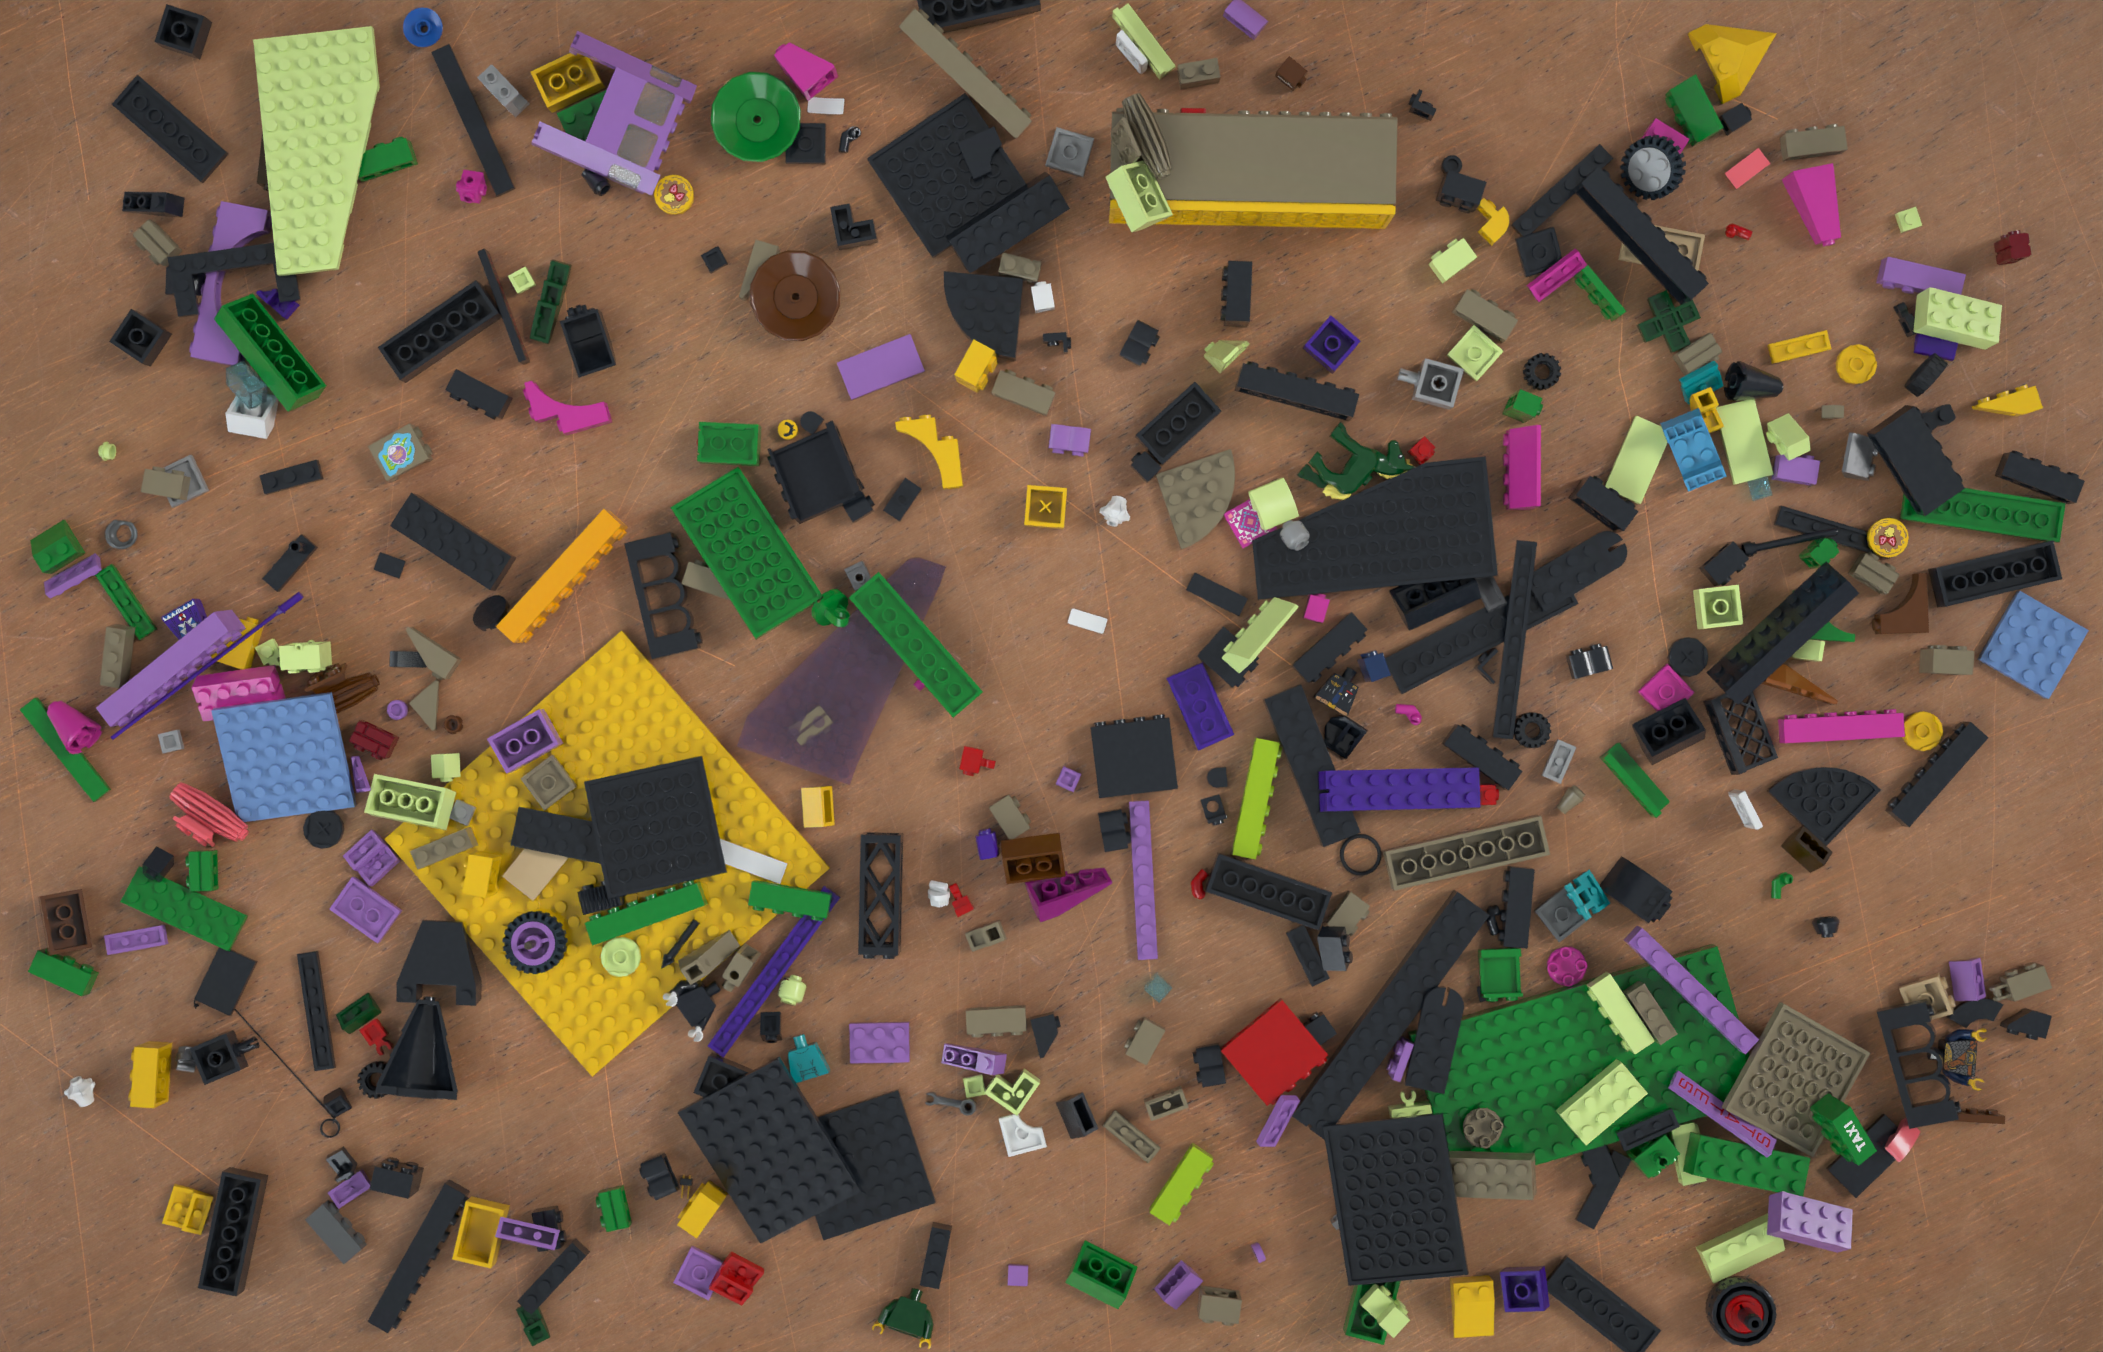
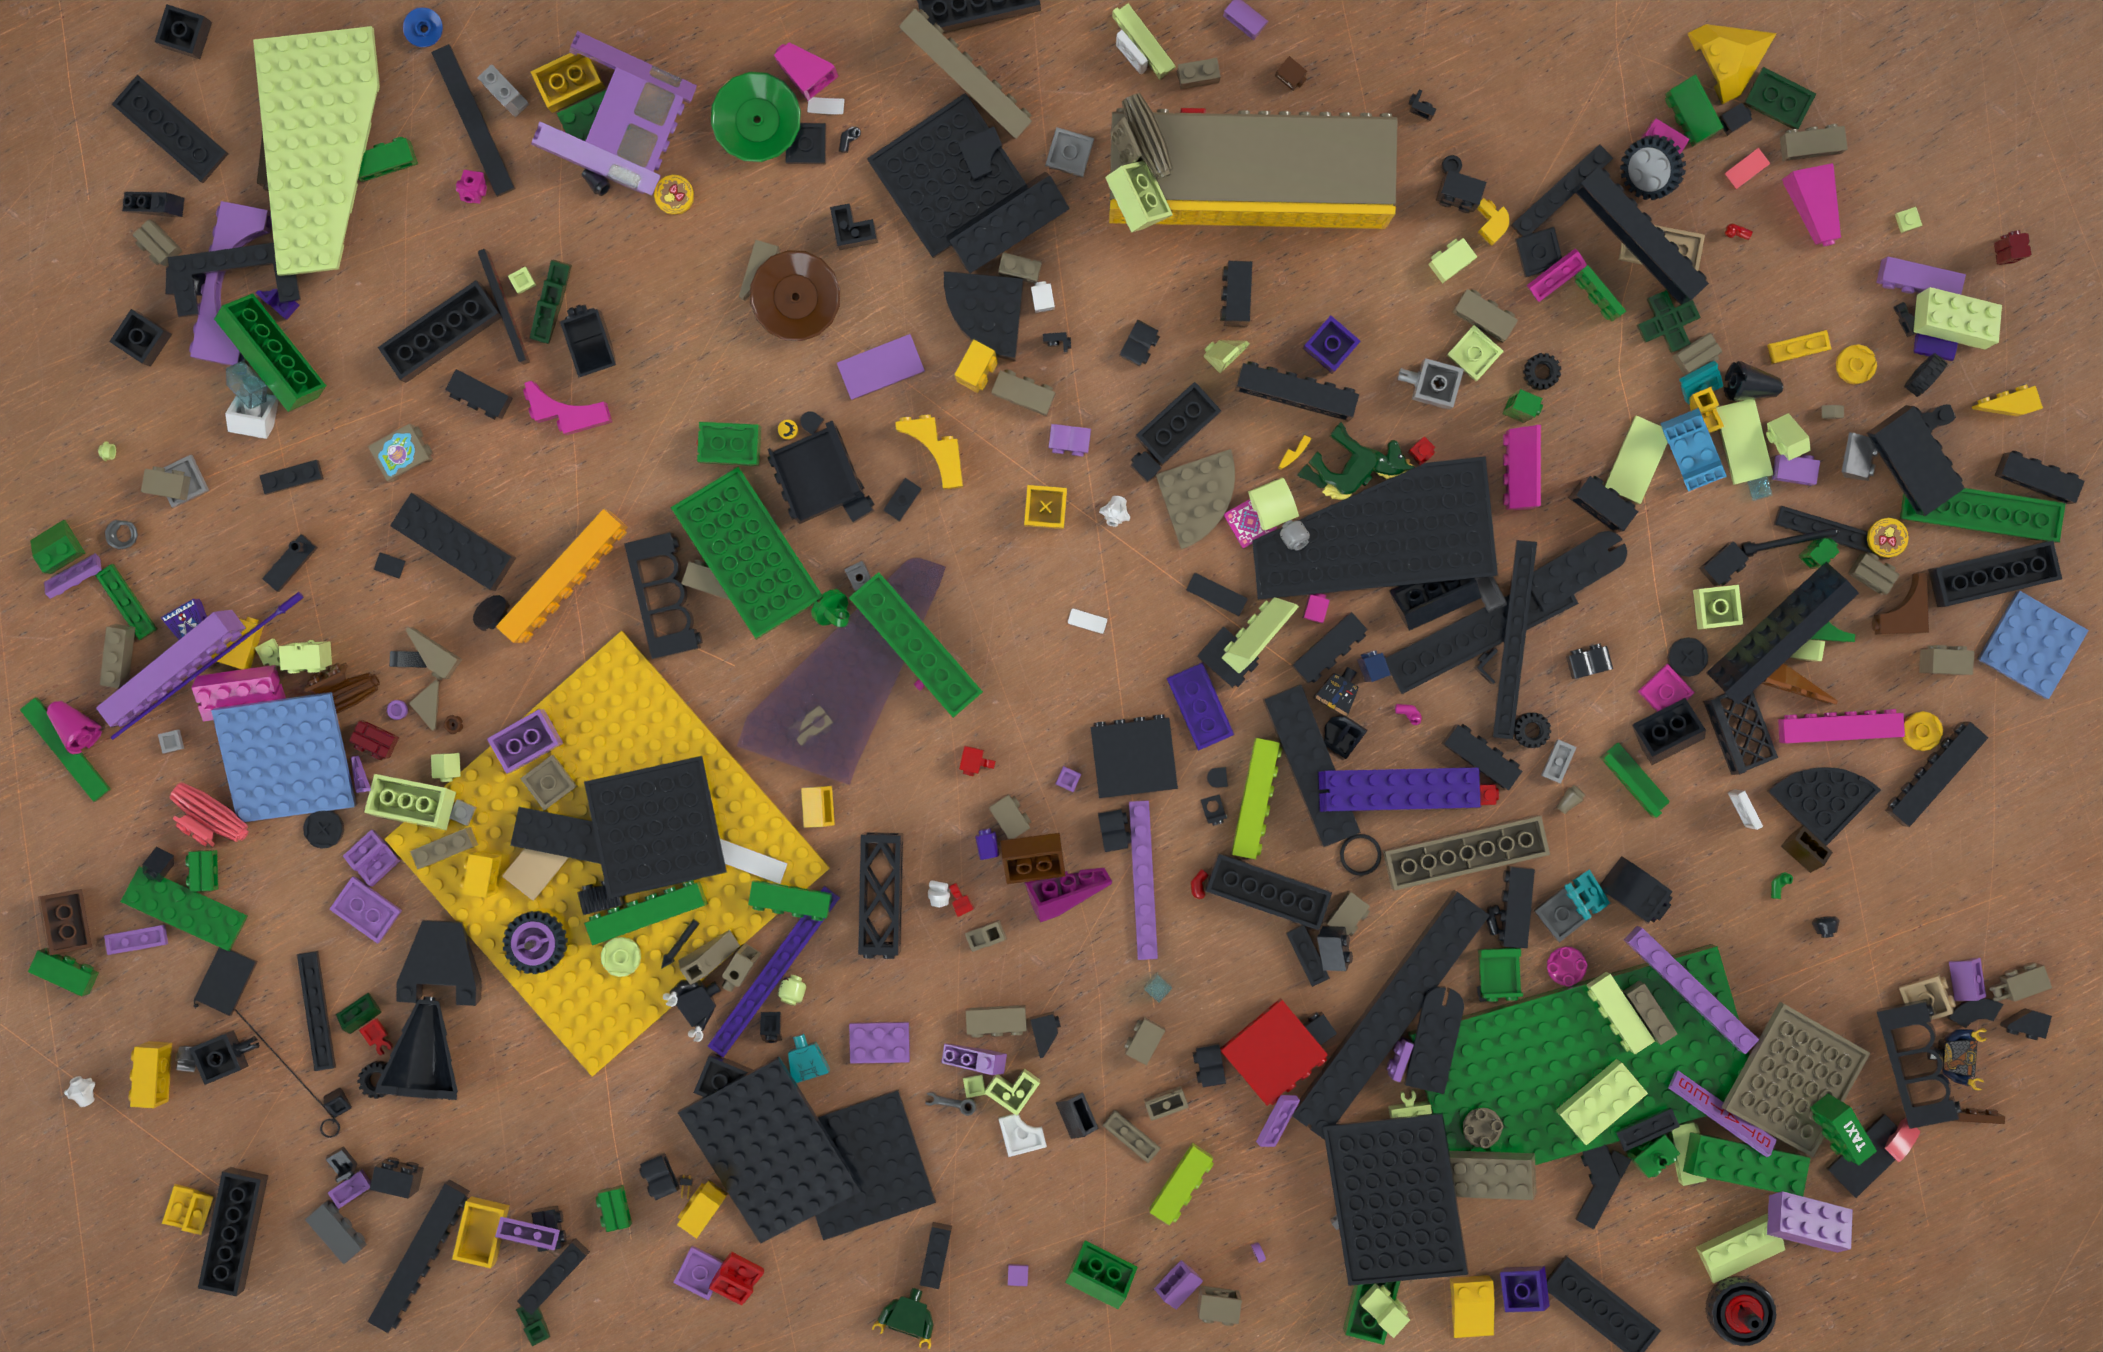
black tile [701,246,728,273] -> none
none -> yellow slope [1278,435,1312,470]
none -> dark green plate [1743,67,1816,129]

